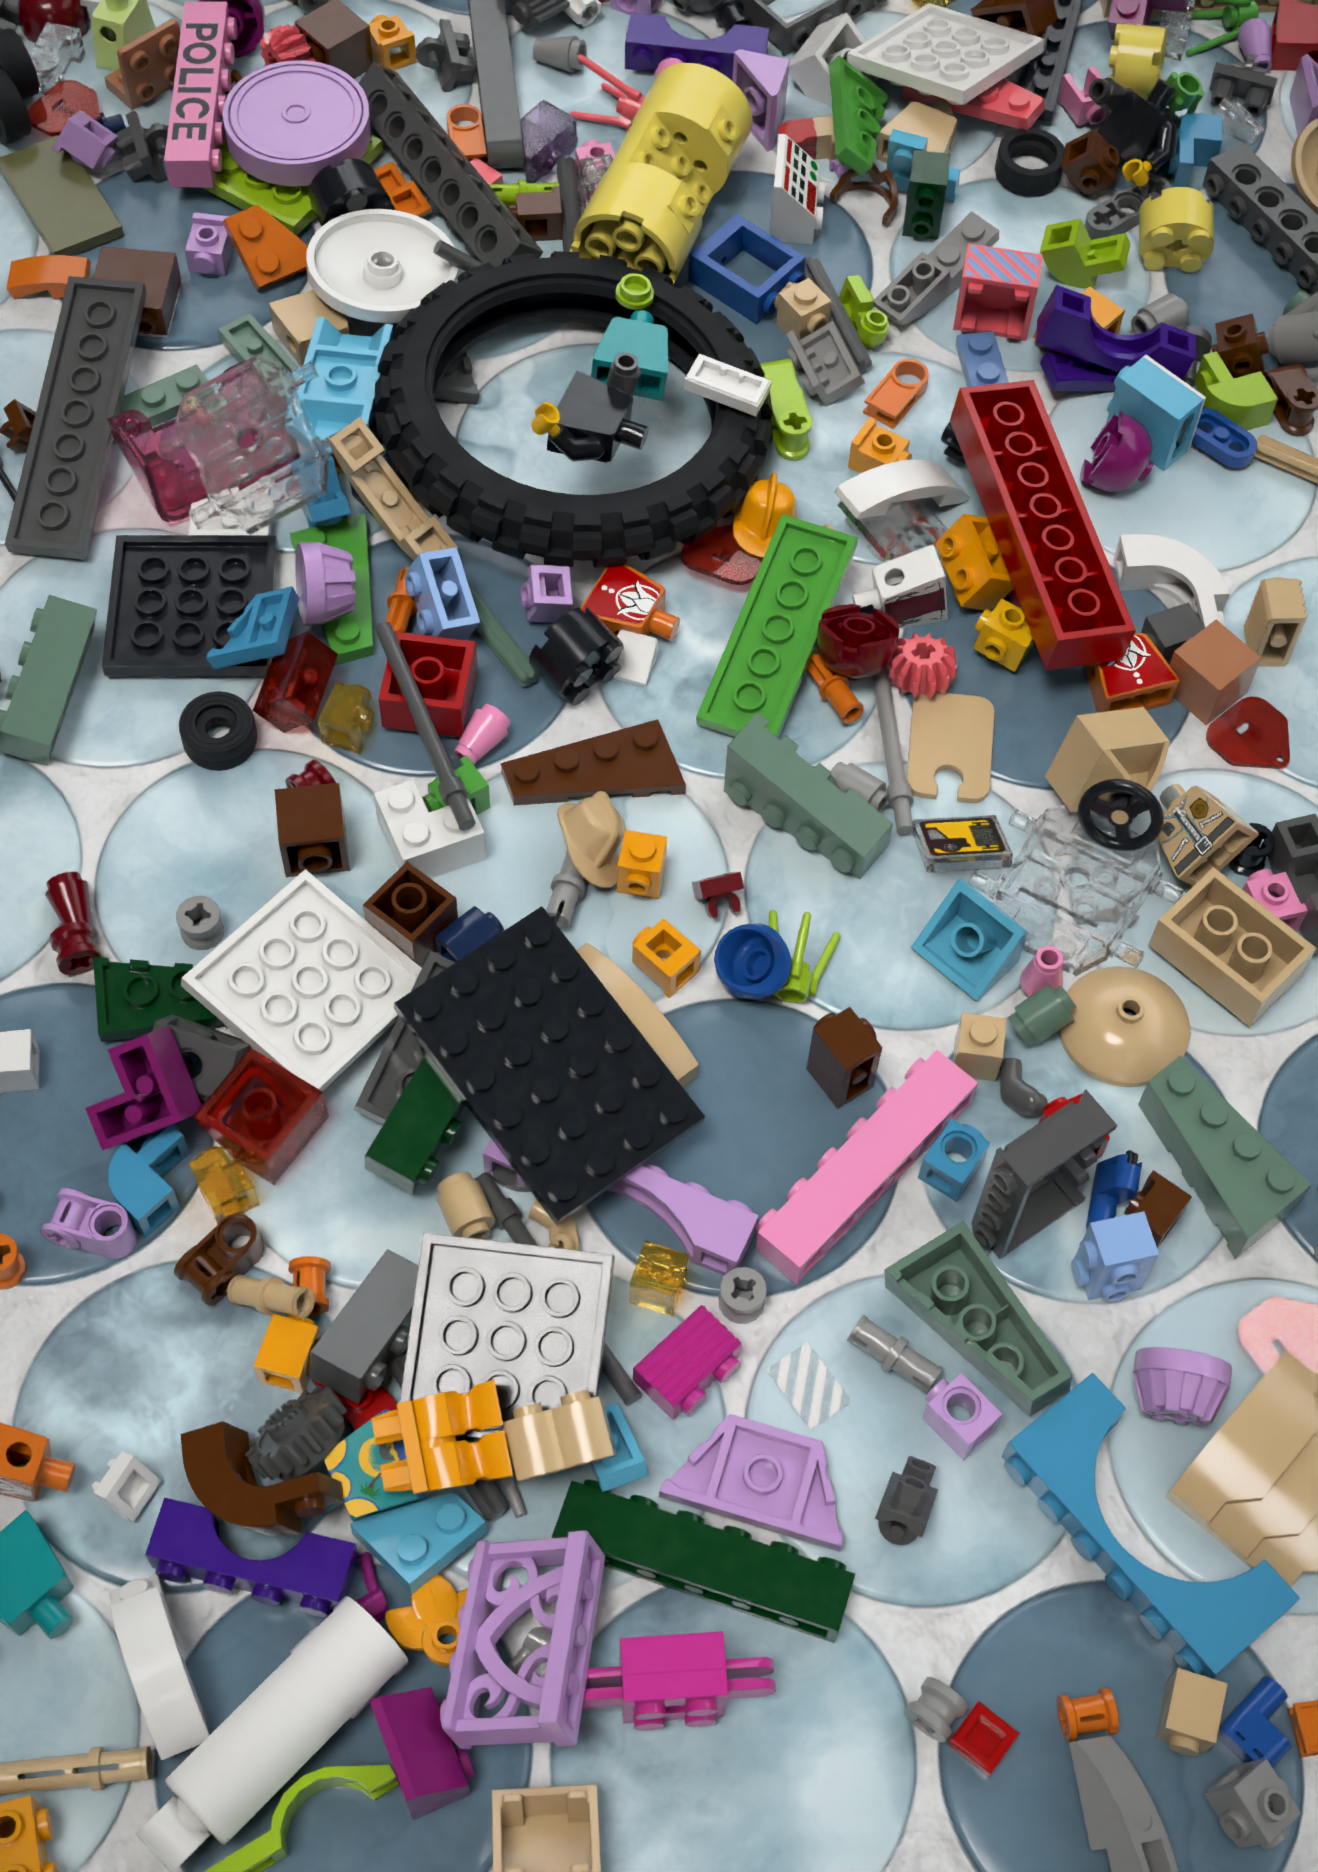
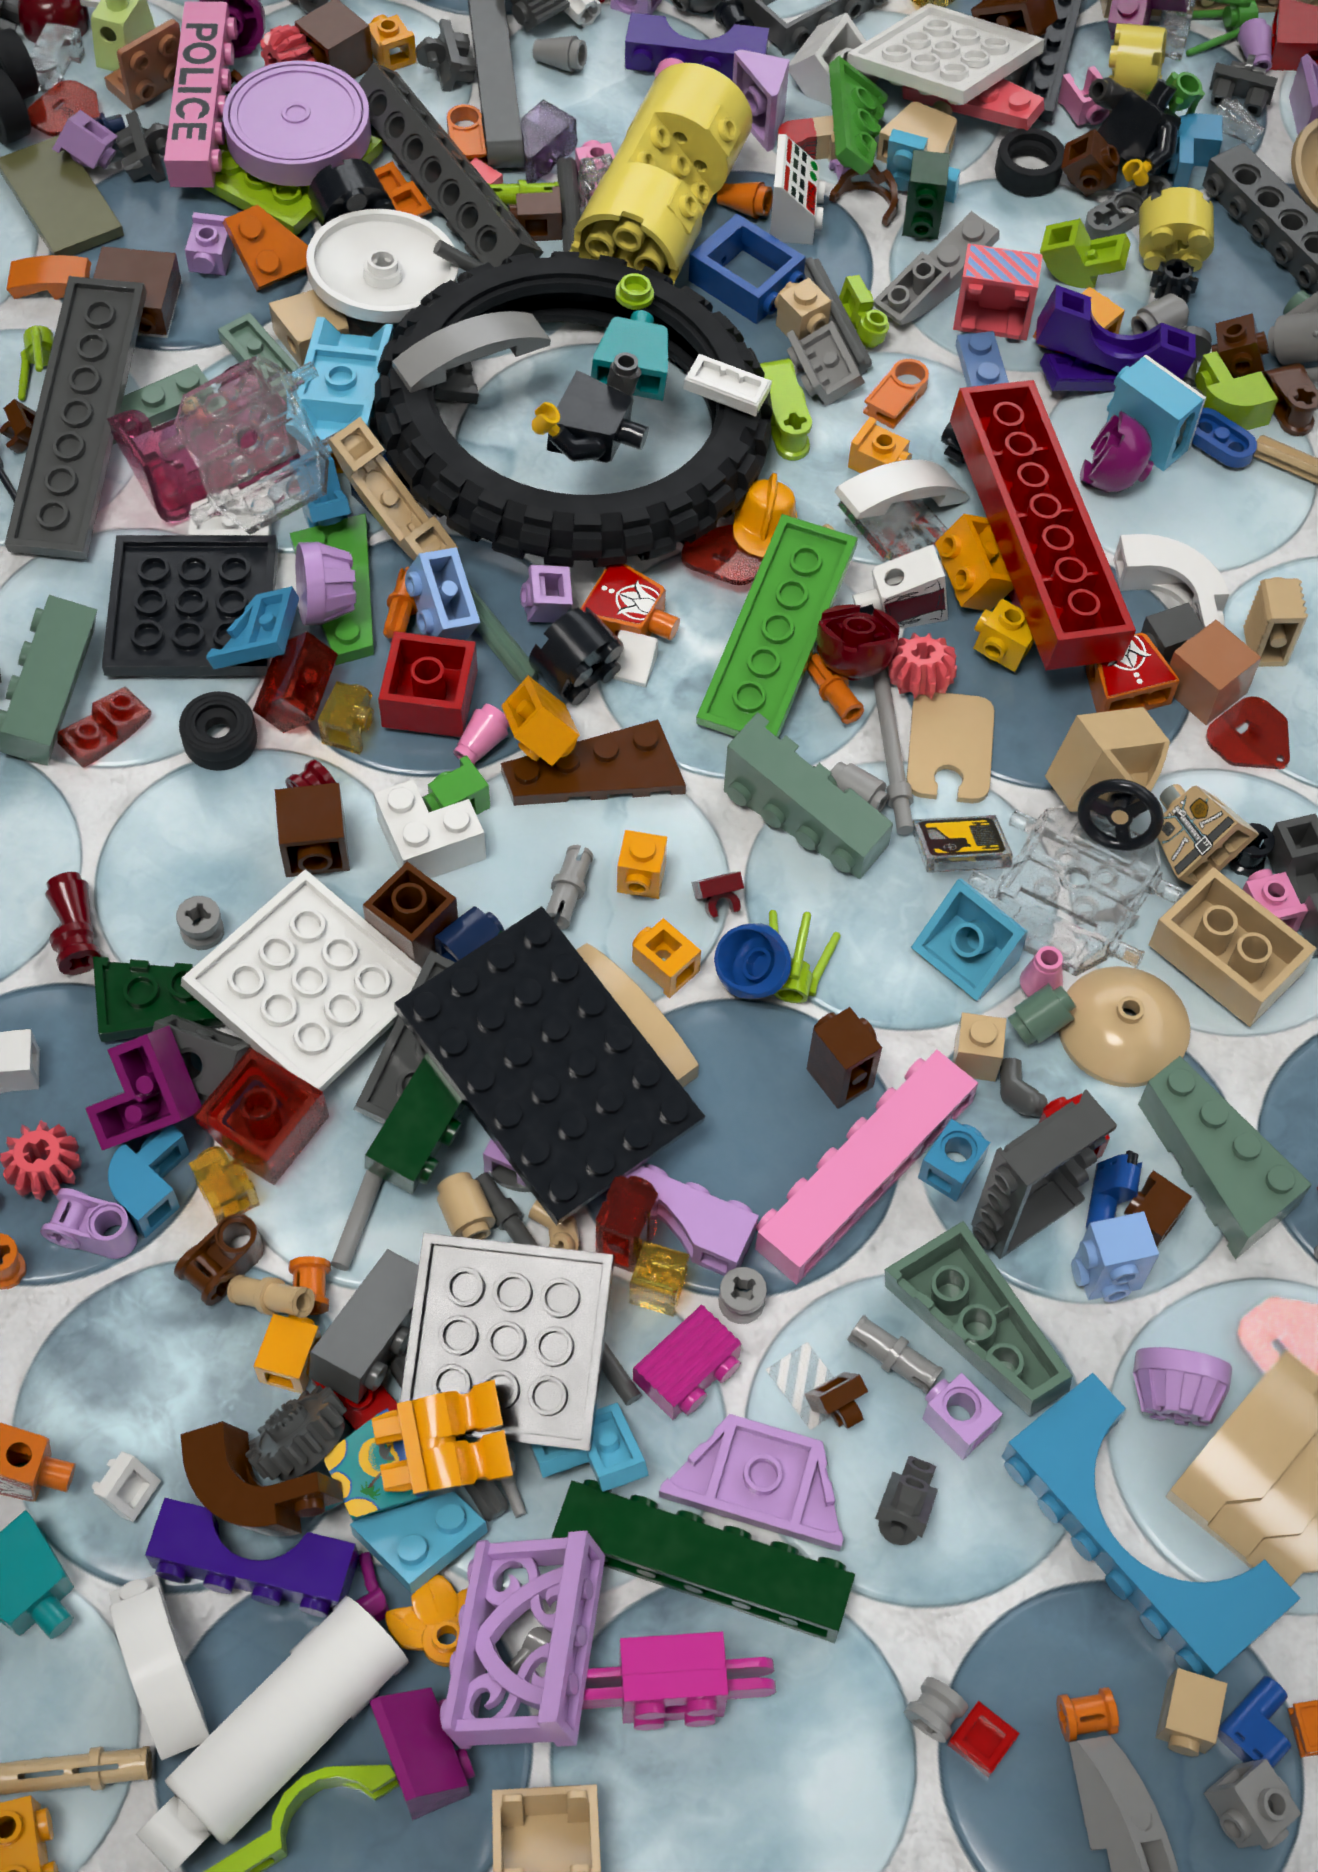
dark grey bar [375,622,476,831] -> none
tan brick [503,1390,617,1482] -> none
tan piece [557,791,626,888] -> none
coral plant [570,54,645,130] -> none
none -> coral gear [0,1120,82,1201]
none -> lime plant [18,325,54,401]
none -> clear red slope [57,686,152,768]
none -> light grey bar [331,1170,383,1271]
none -> light grey slope [392,311,551,393]
none -> light orange brick [501,675,580,766]
none -> clear red brick [595,1176,659,1273]
none -> orange cone [717,182,773,219]
none -> reddish brown tile [804,1372,868,1429]
none -> black gear [1150,259,1199,303]

